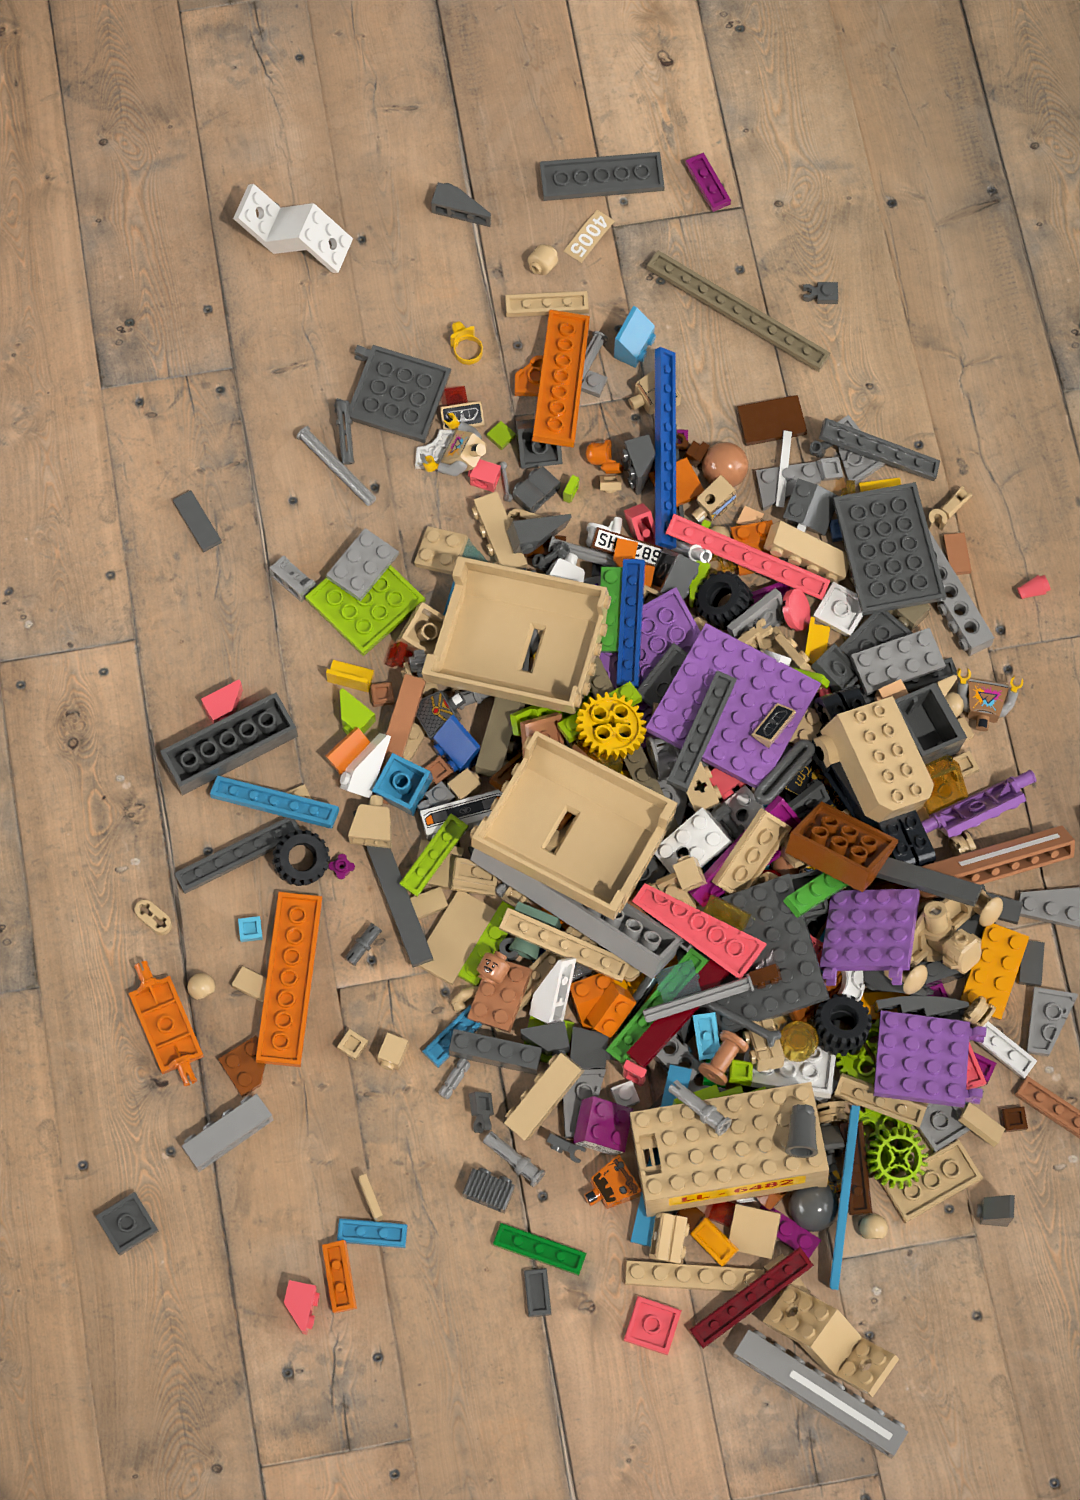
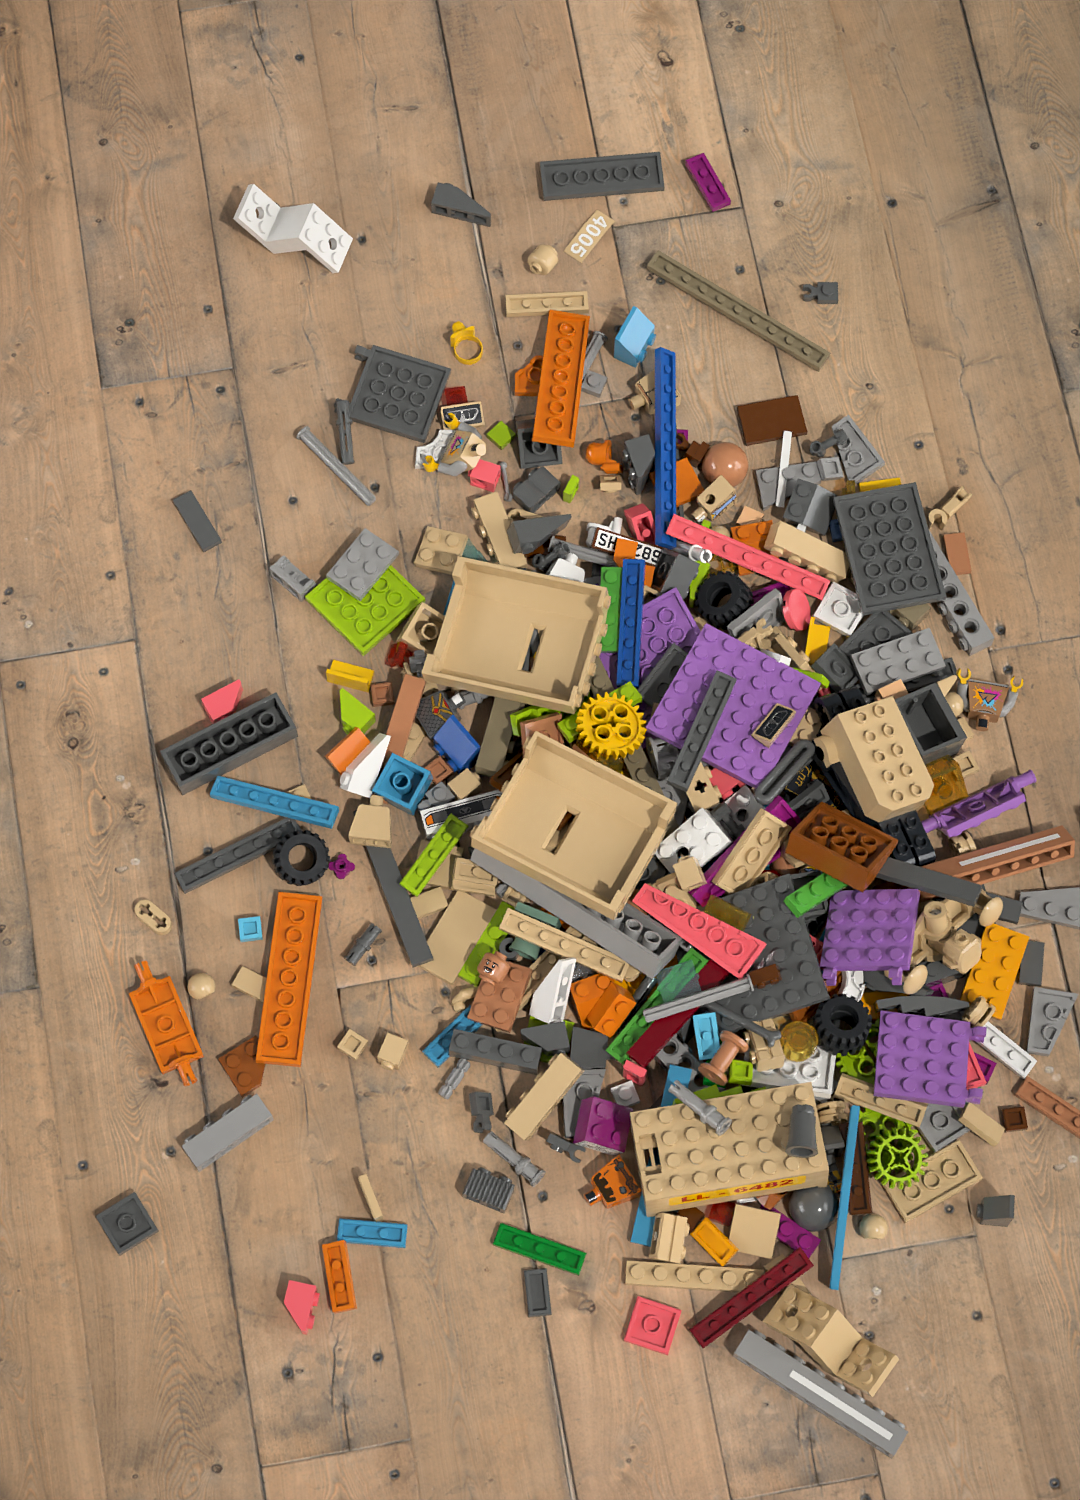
dark grey tile [819,418,940,481] -> none
coral cone [1017,575,1051,599] -> none

